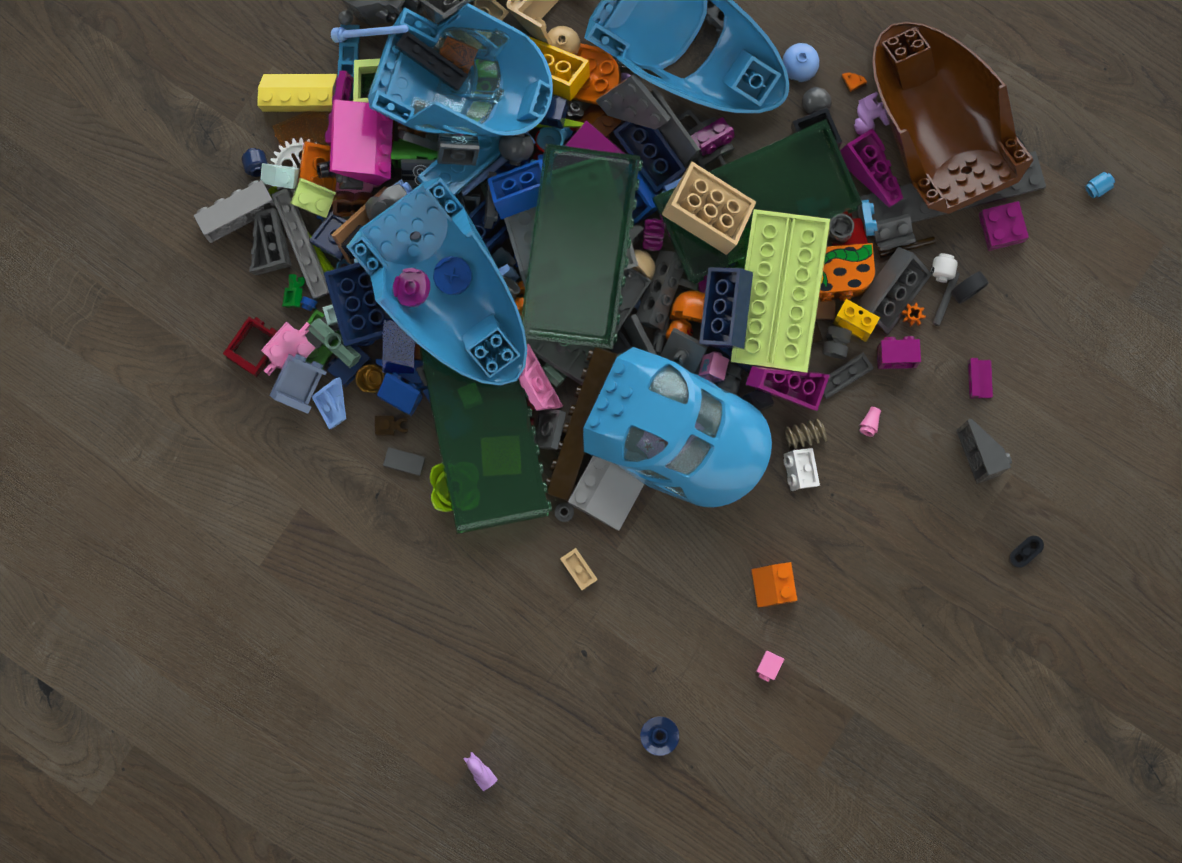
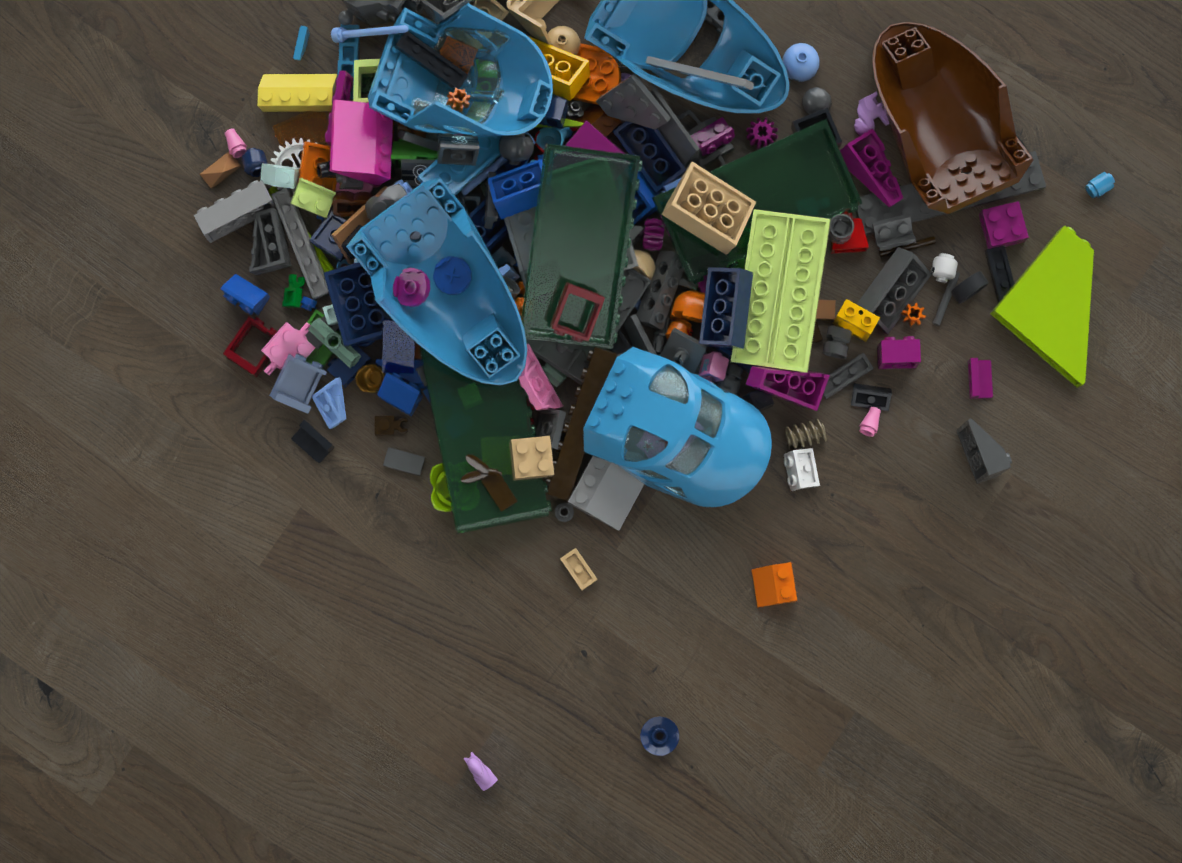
bright pink brick [756,651,784,682] -> none
orange brick [819,243,875,302] -> none
orange tile [841,72,867,92] -> none
dark azure plate [861,200,877,236] -> none
black plate [1009,536,1044,568] -> none
none -> medium nougat slope [200,152,241,189]
none -> blue slope [221,274,270,316]
none -> bright pink cone [224,129,247,158]
none -> black panel [291,420,334,463]
none -> dark azure tile [293,26,310,60]
none -> orange gear [446,87,471,113]
none -> dark brown piece [461,454,503,484]
none -> dark brown tile [480,475,518,512]
none -> tan brick [509,436,554,481]
none -> dark red window [550,282,605,343]
none -> light grey tile [645,56,754,90]
none -> magenta gear [746,118,778,150]
none -> black slope [851,383,892,411]
none -> black plate [985,245,1015,303]
none -> lime slope [990,226,1094,388]

